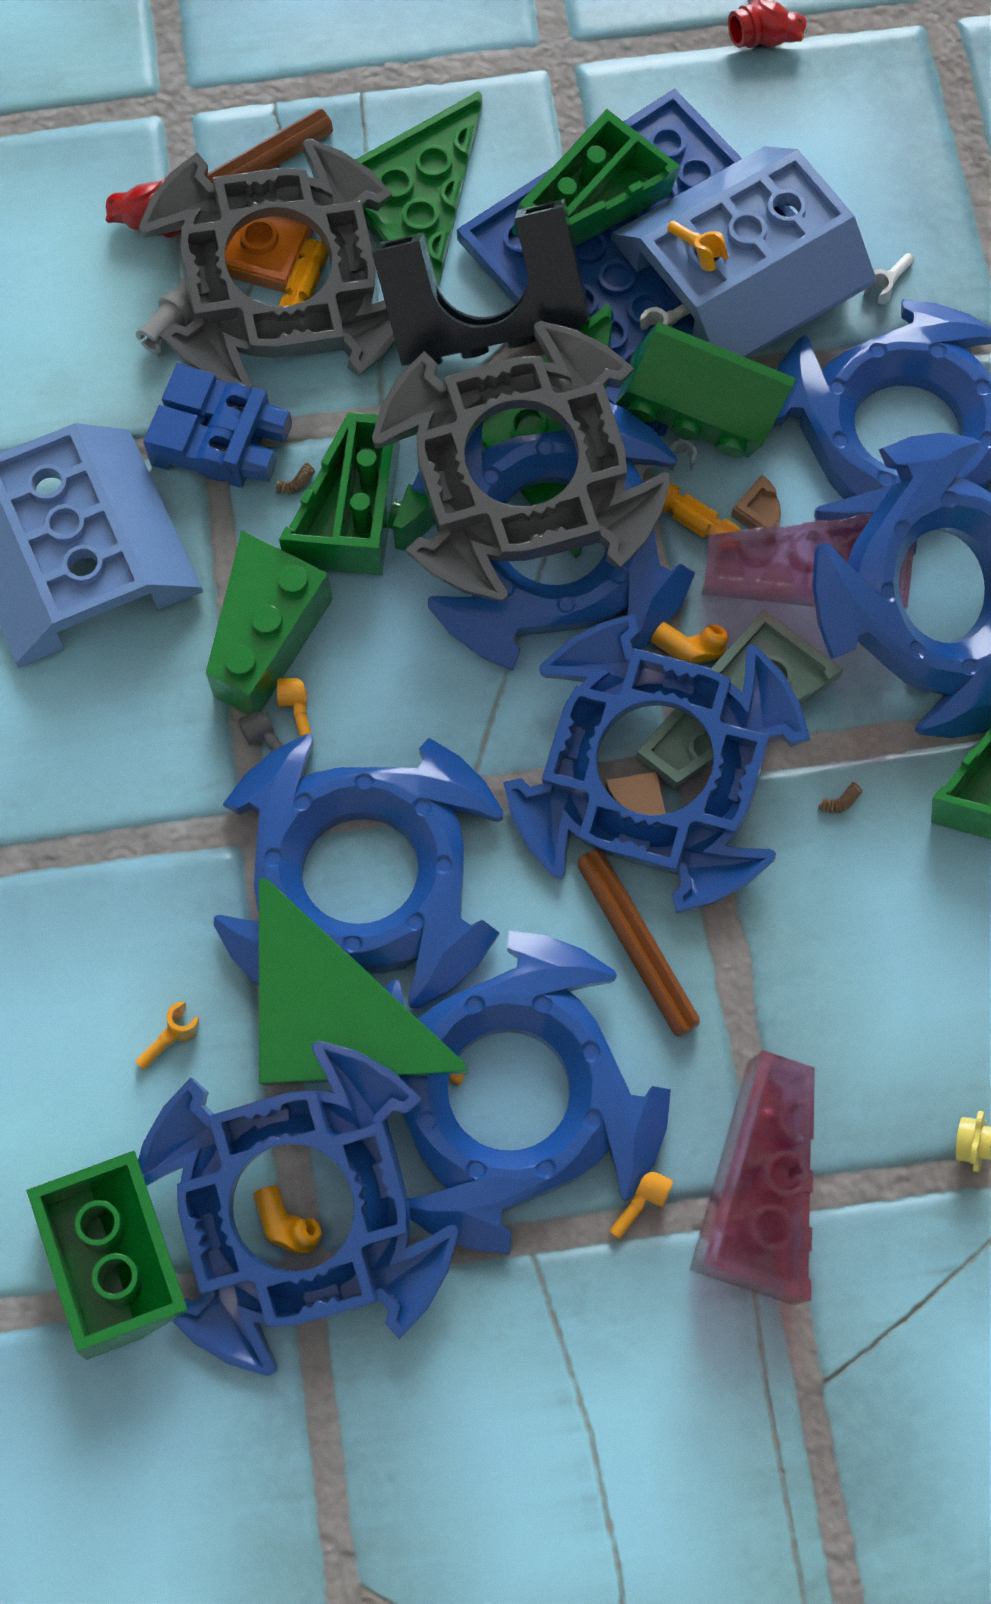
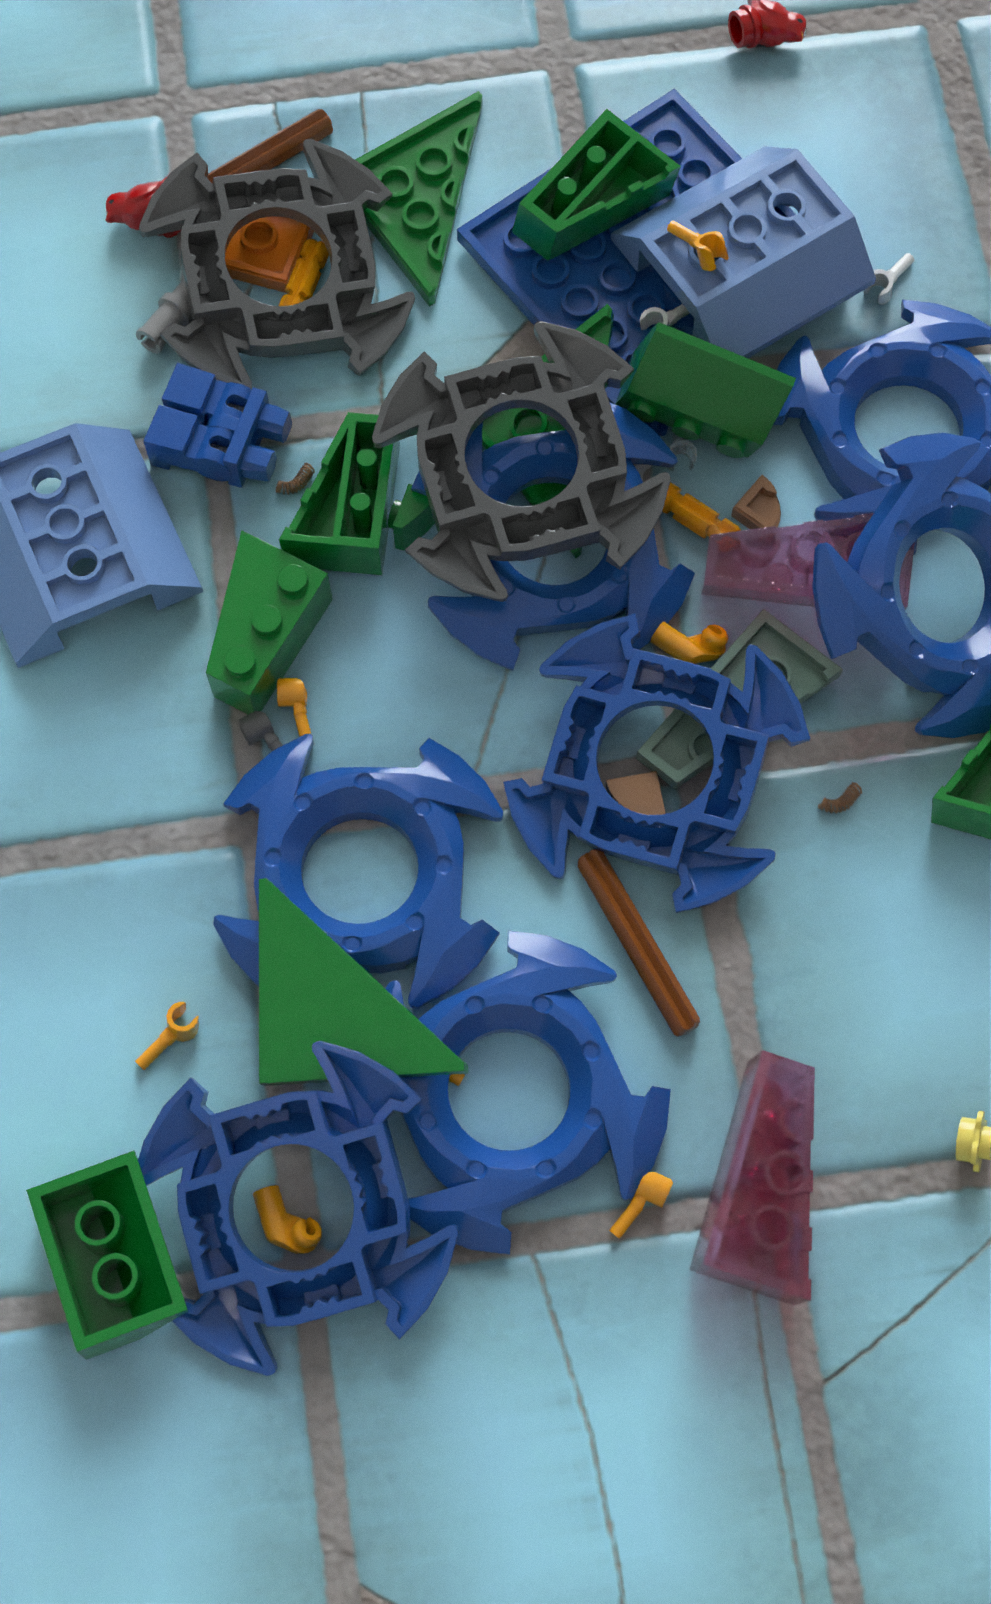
black arch [372,199,590,366] -> none

